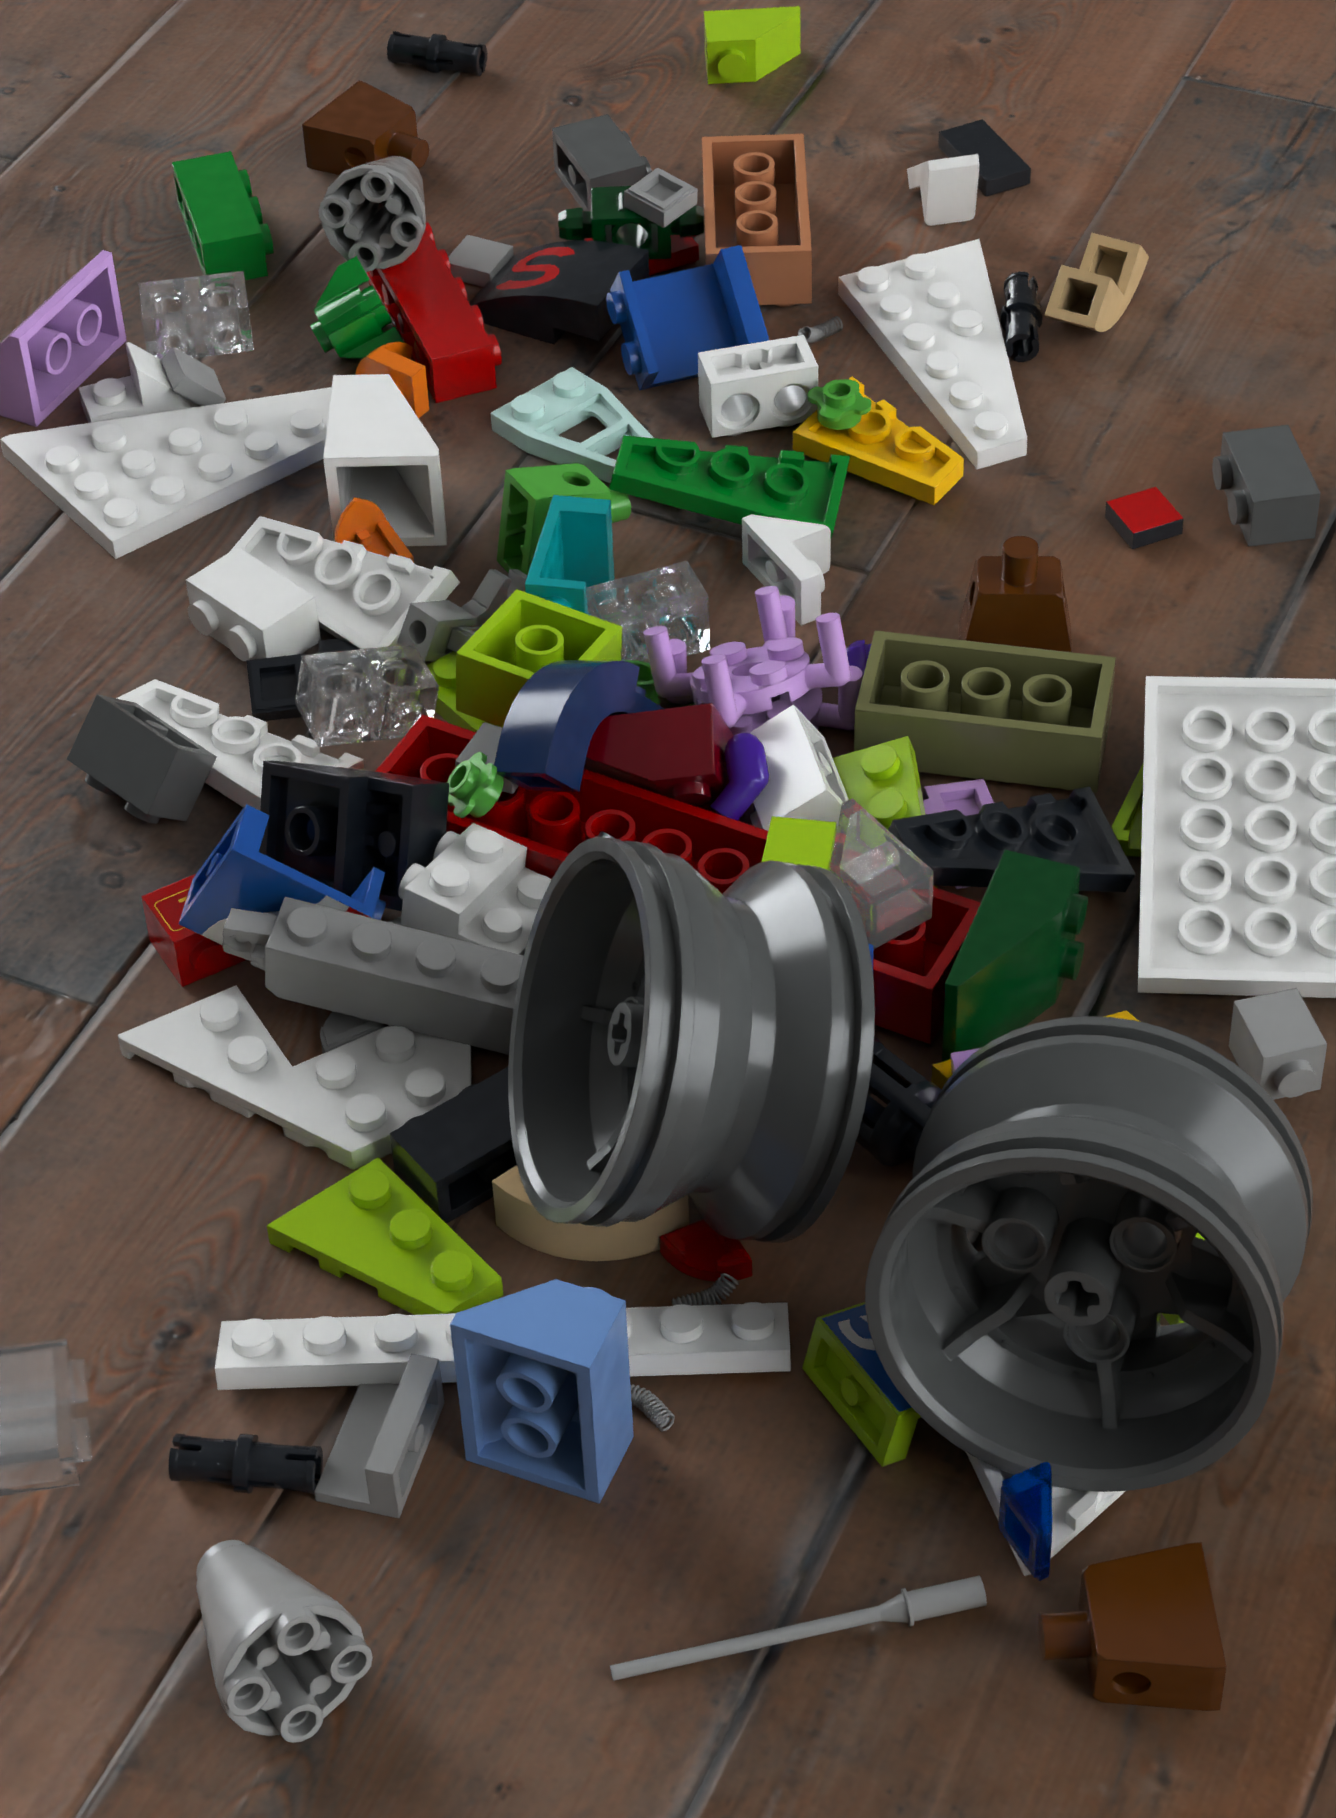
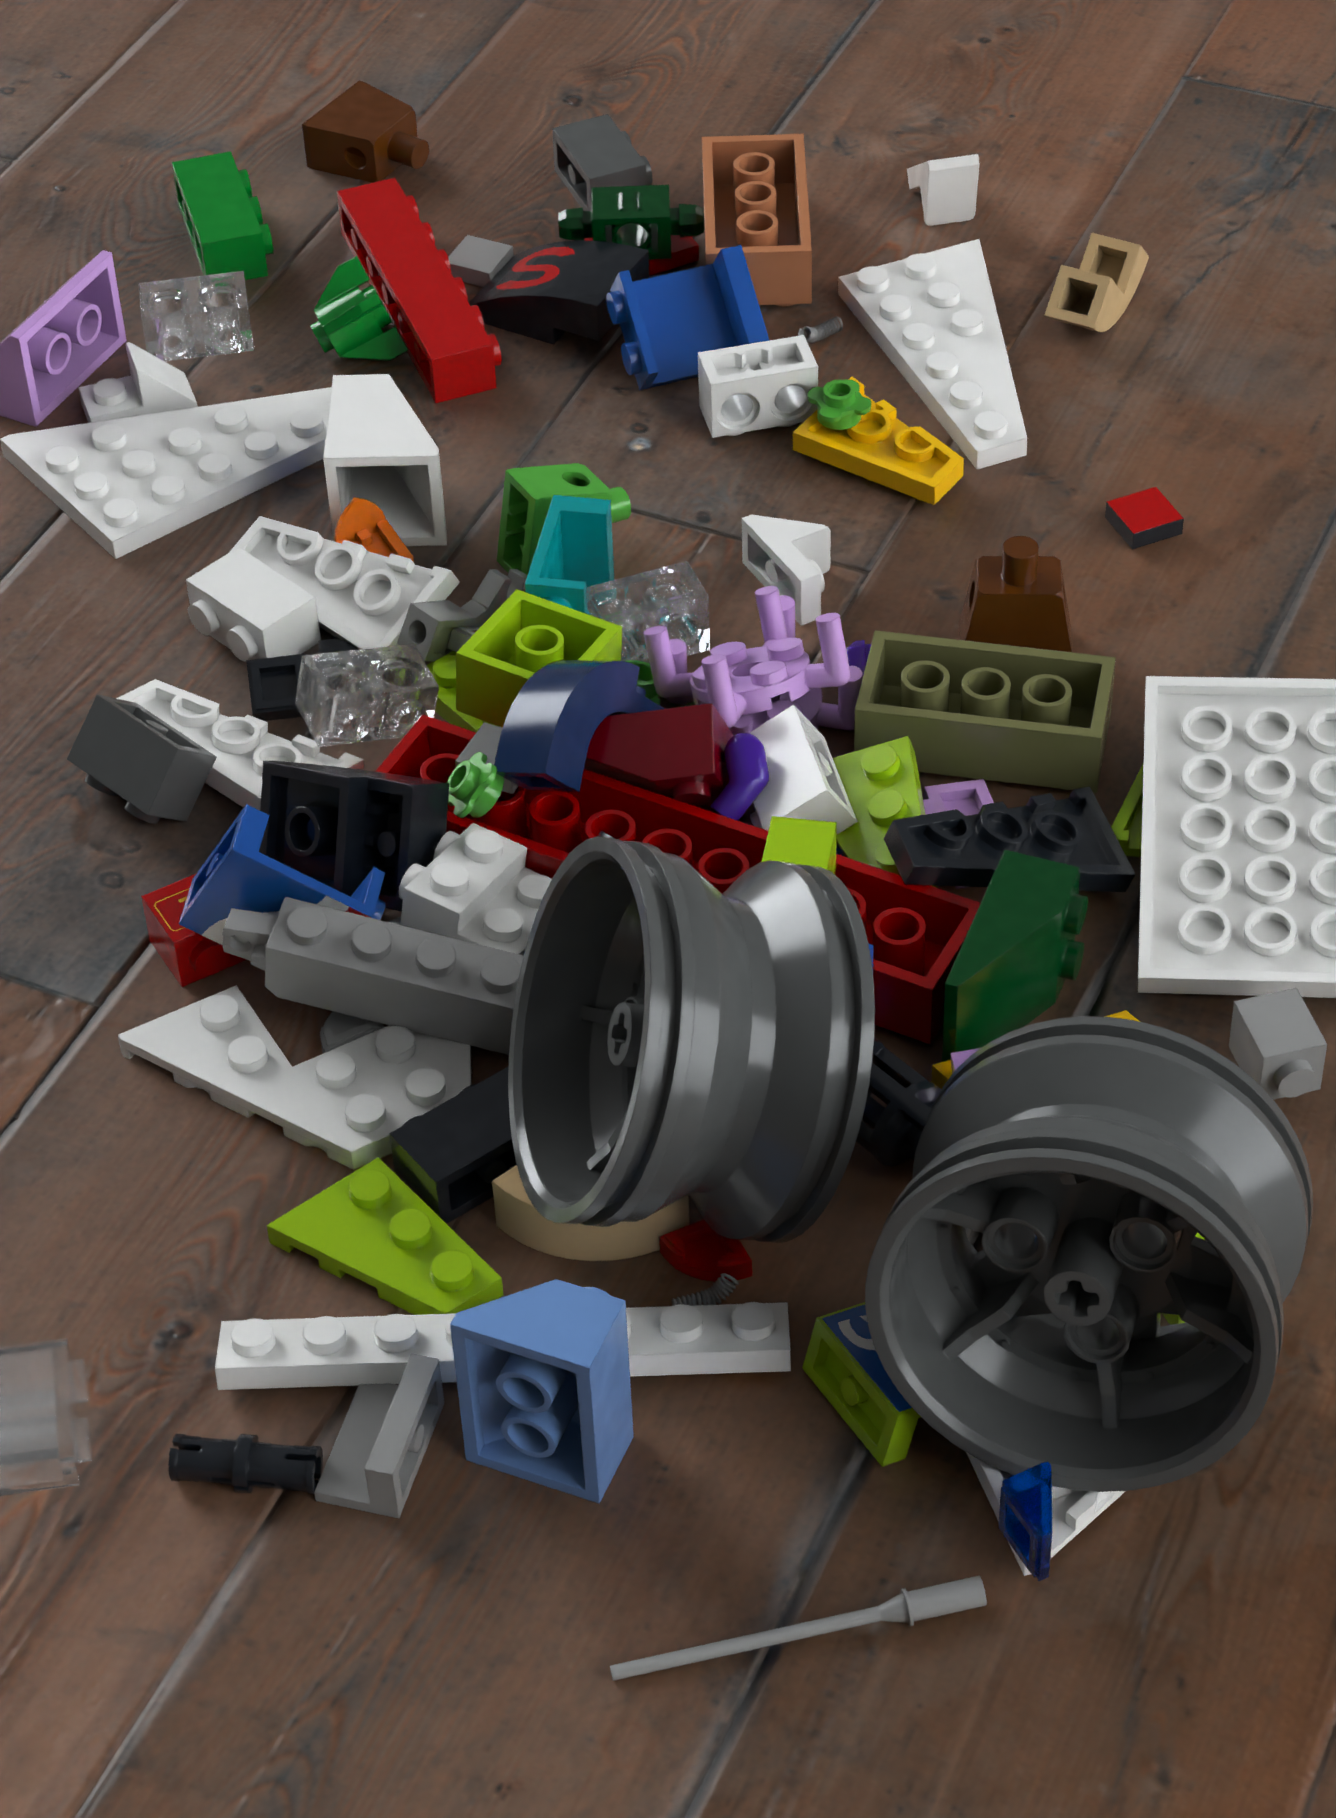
light grey tile [161,347,226,406] -> none
light grey cone [196,1540,373,1743] -> none
light grey cone [319,156,426,272] -> none
orange plate [355,341,430,418] -> none
black pin [387,31,487,76] -> none
light aqua plate [490,367,654,483] -> none
green wing [609,435,850,538] -> none
light grey tile [624,168,698,228] -> none
light grey leg [631,1384,675,1431] -> none
lime slope [704,6,800,84] -> none
clear slope [829,798,933,949] -> none
black tile [938,119,1031,196] -> none
black pin [1000,272,1043,362] -> none
reddish brown torso [1038,1542,1227,1711] -> none
dark grey brick [1212,425,1321,546] -> none

